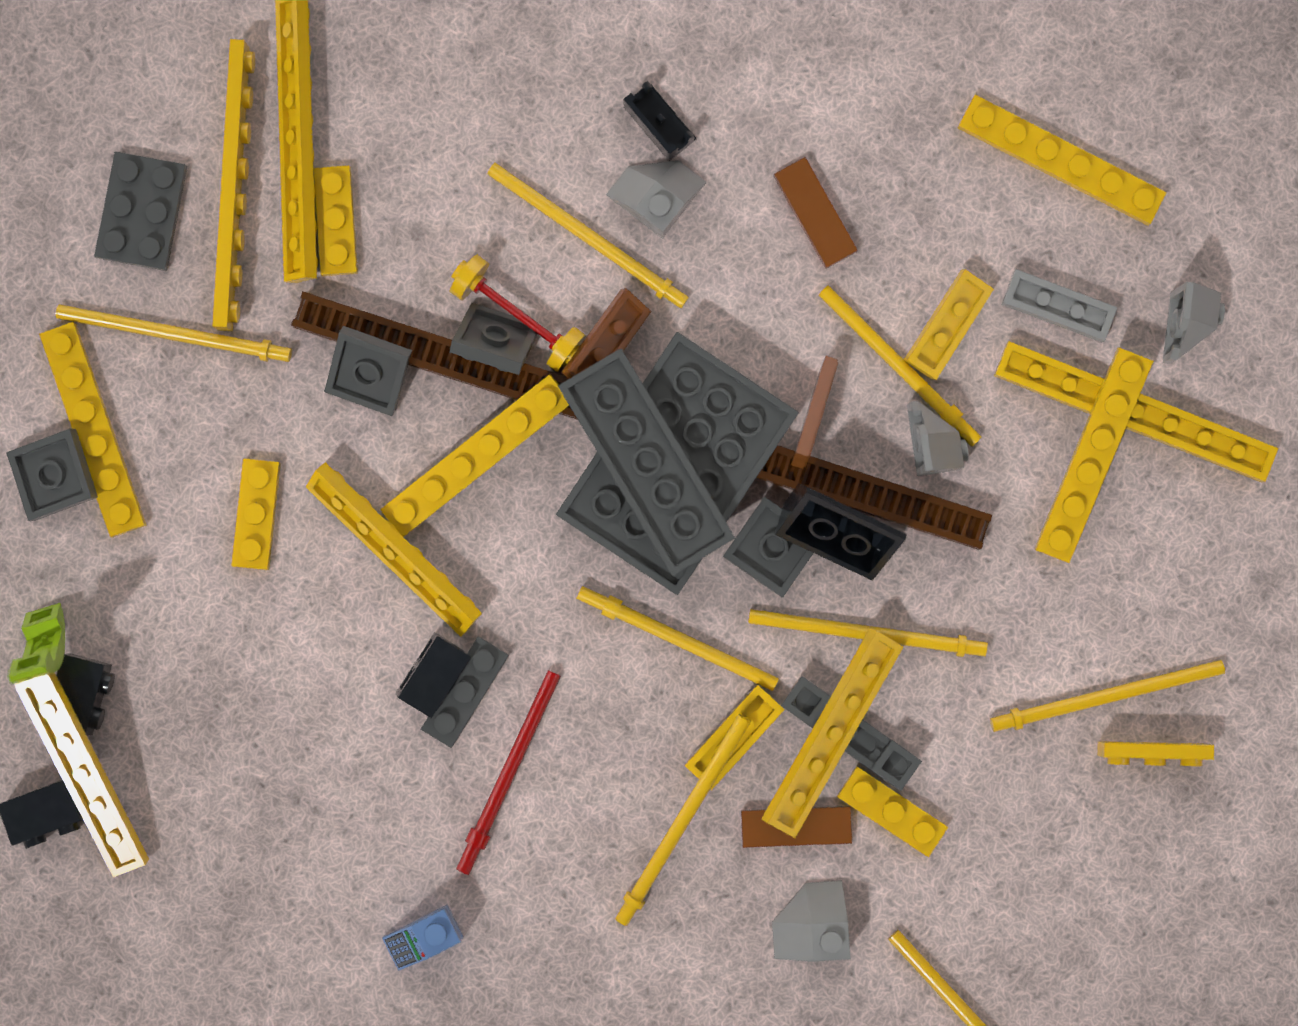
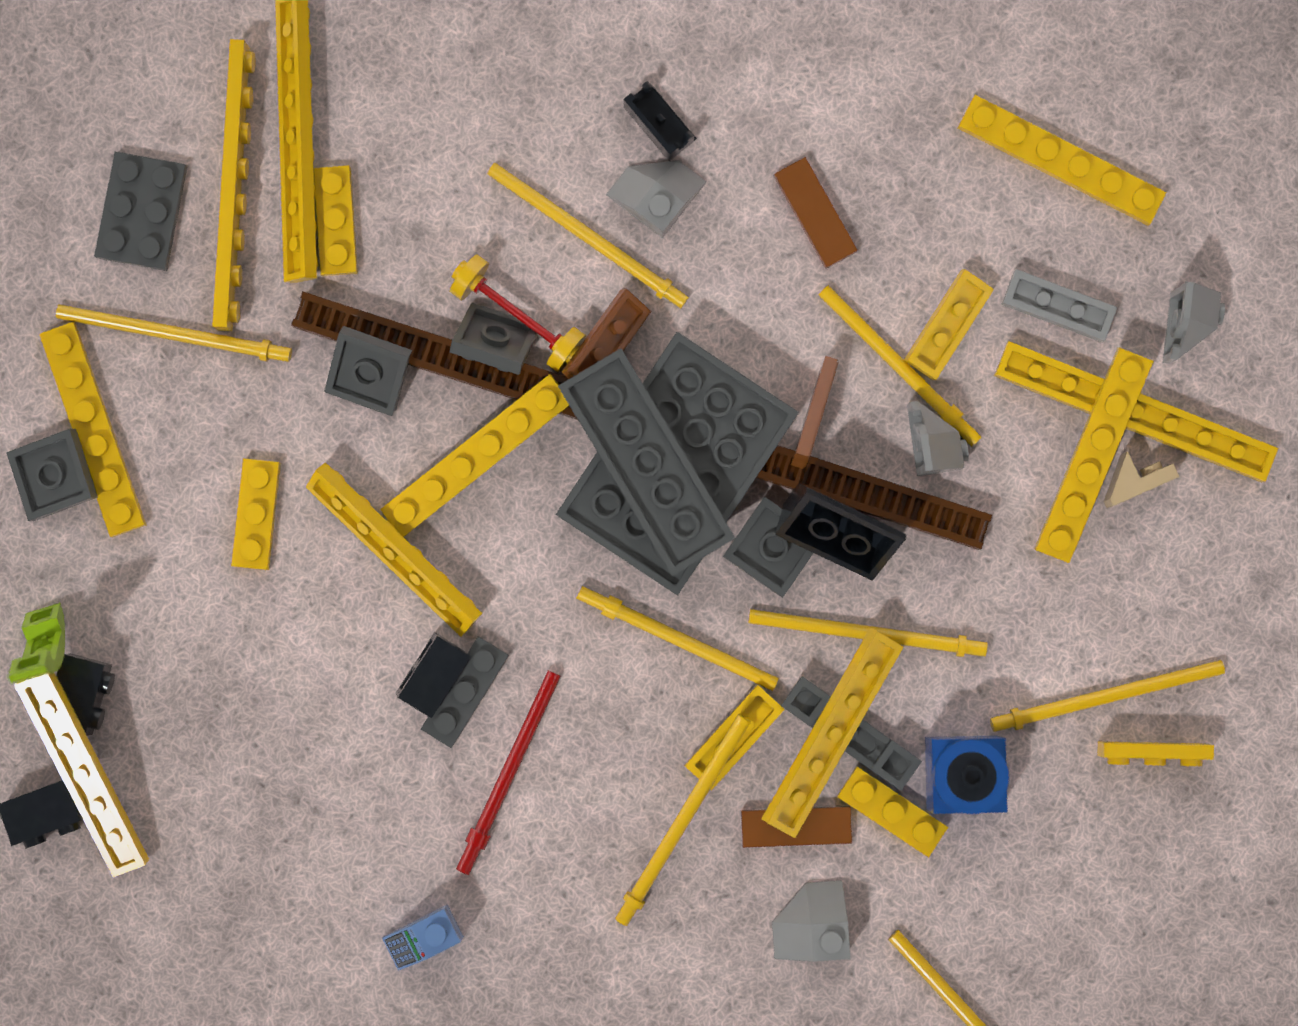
none -> blue piece [925,735,1009,814]
none -> tan slope [1103,452,1179,508]

